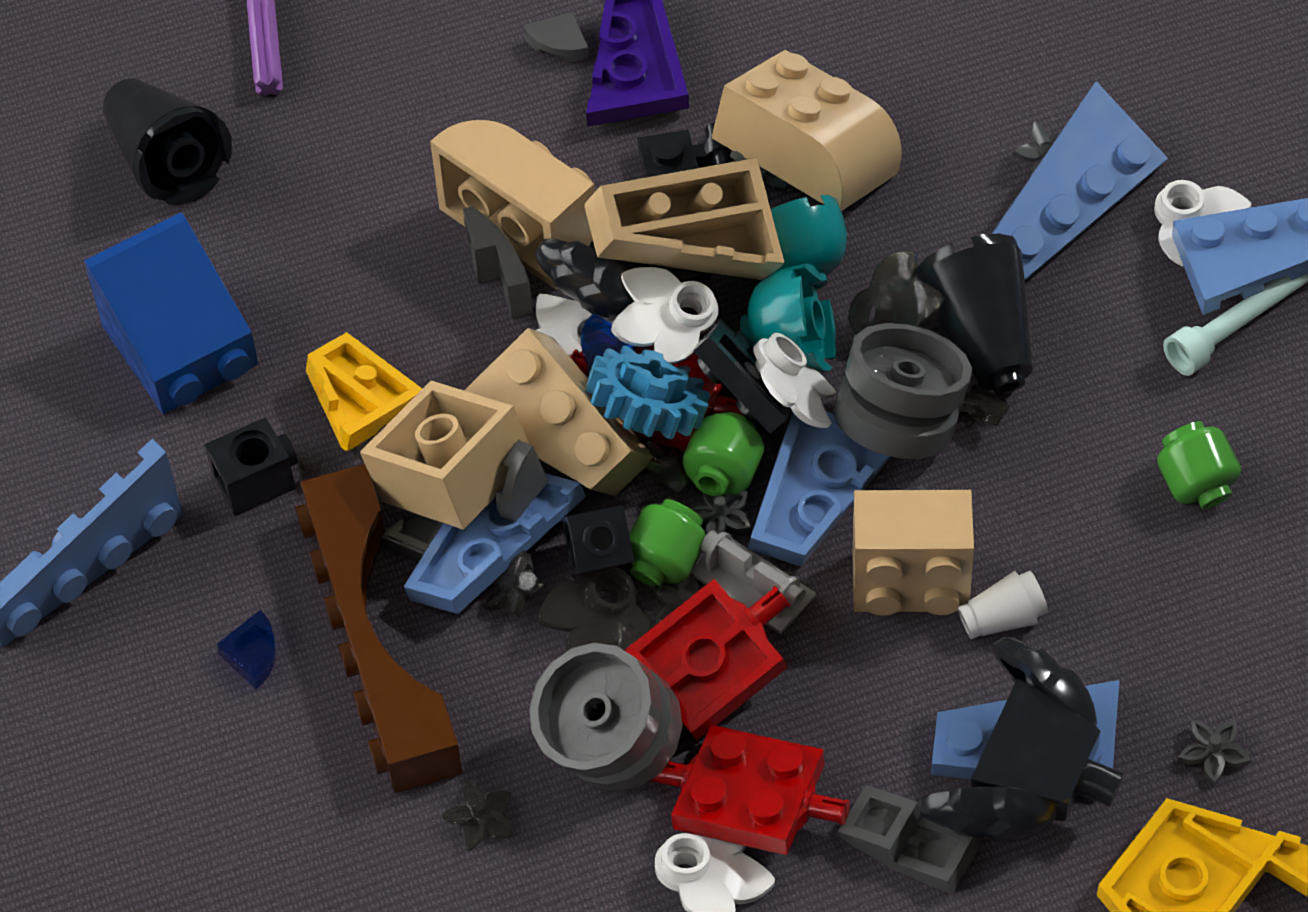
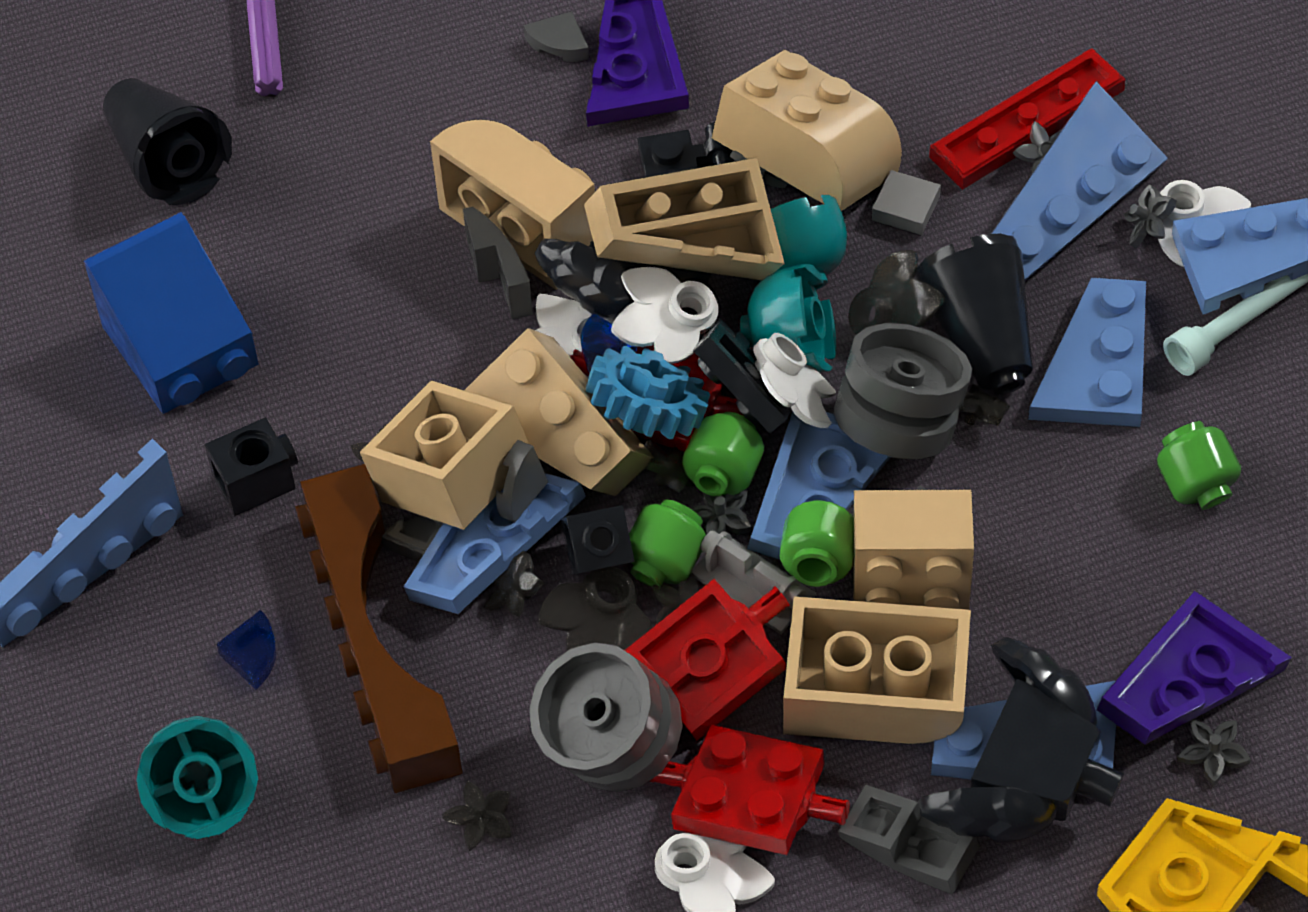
yellow wing [306,332,422,452] -> none
white cone [957,571,1049,639] -> none
none -> teal cylinder [136,716,258,839]
none -> bright green head [779,500,854,587]
none -> tan brick [783,596,971,744]
none -> light grey tile [872,170,941,235]
none -> red tile [929,48,1126,190]
none -> medium blue wing [1028,278,1146,427]
none -> dark purple wing [1096,591,1292,744]
none -> dark grey plant [1124,184,1177,248]

